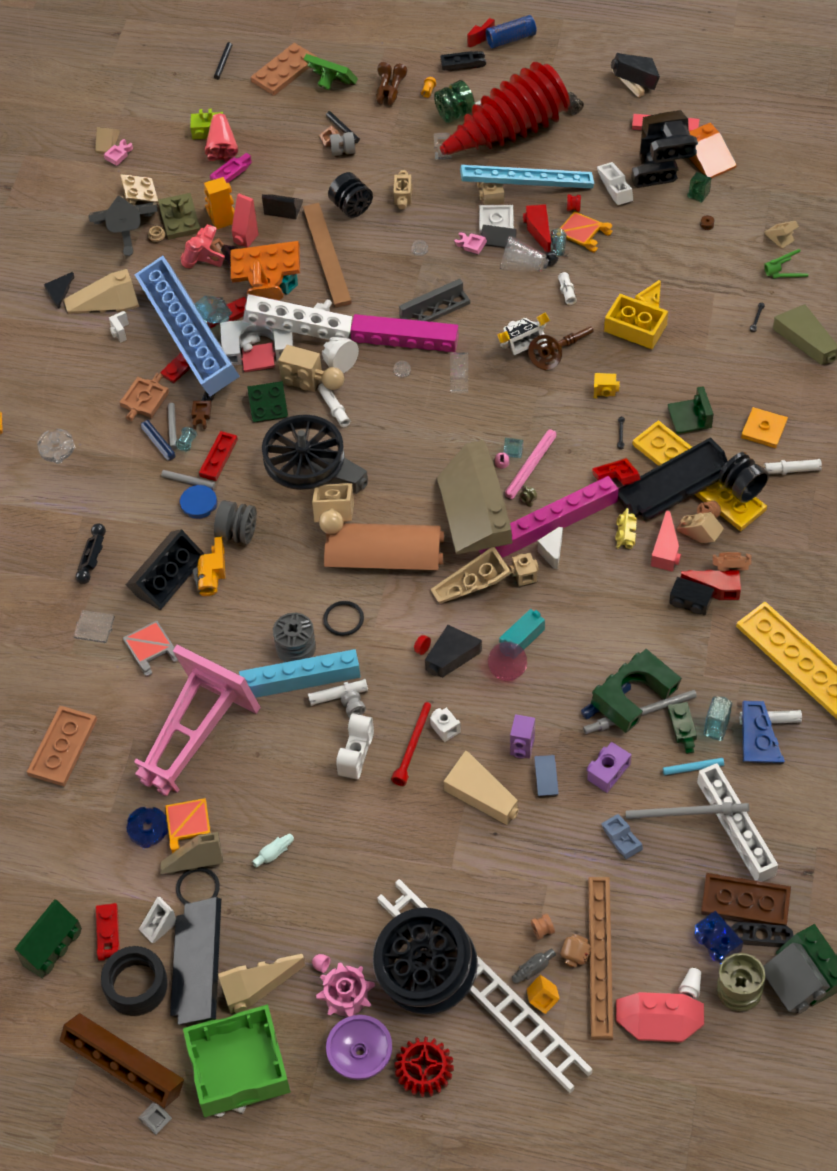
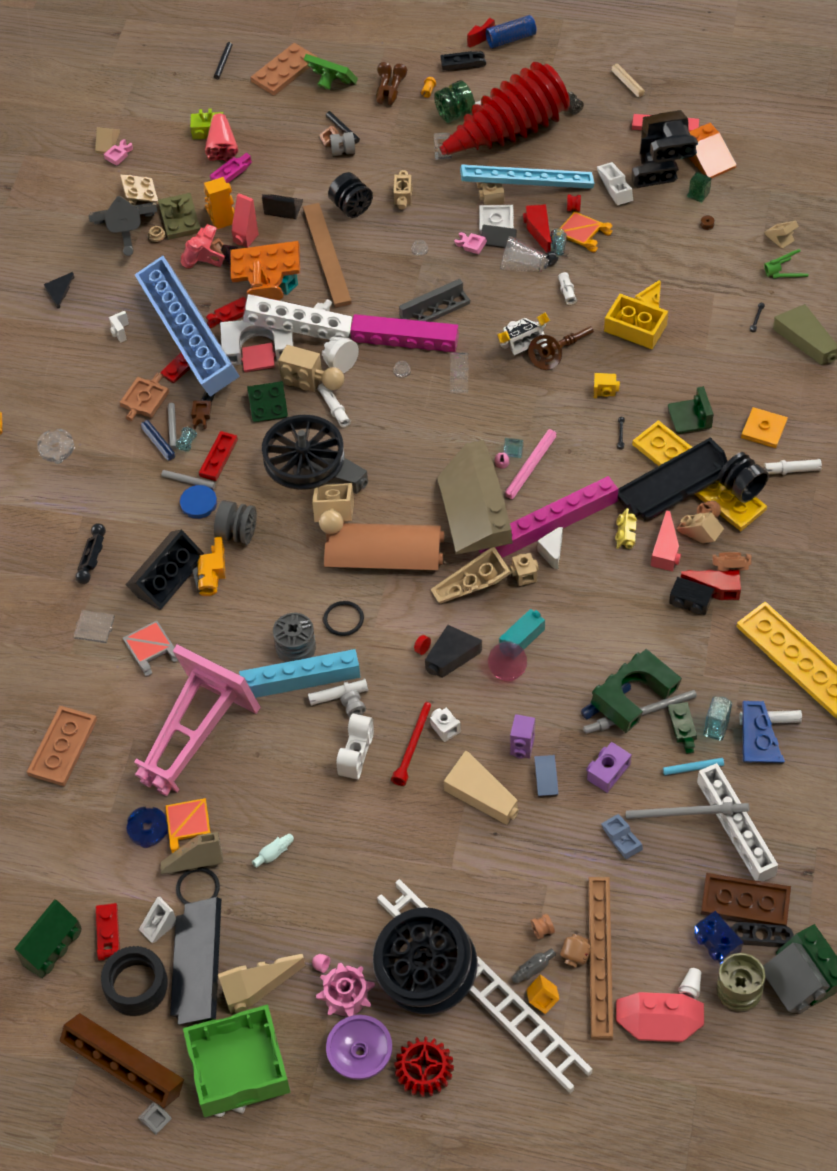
tan wedge [63,269,139,314] -> none
clear light blue brick [194,296,232,323] -> none
white arm [240,333,260,352] -> none
olive plate [519,485,537,507] -> none
red plate [592,458,640,485] -> none
black slope [611,53,660,90] -> none

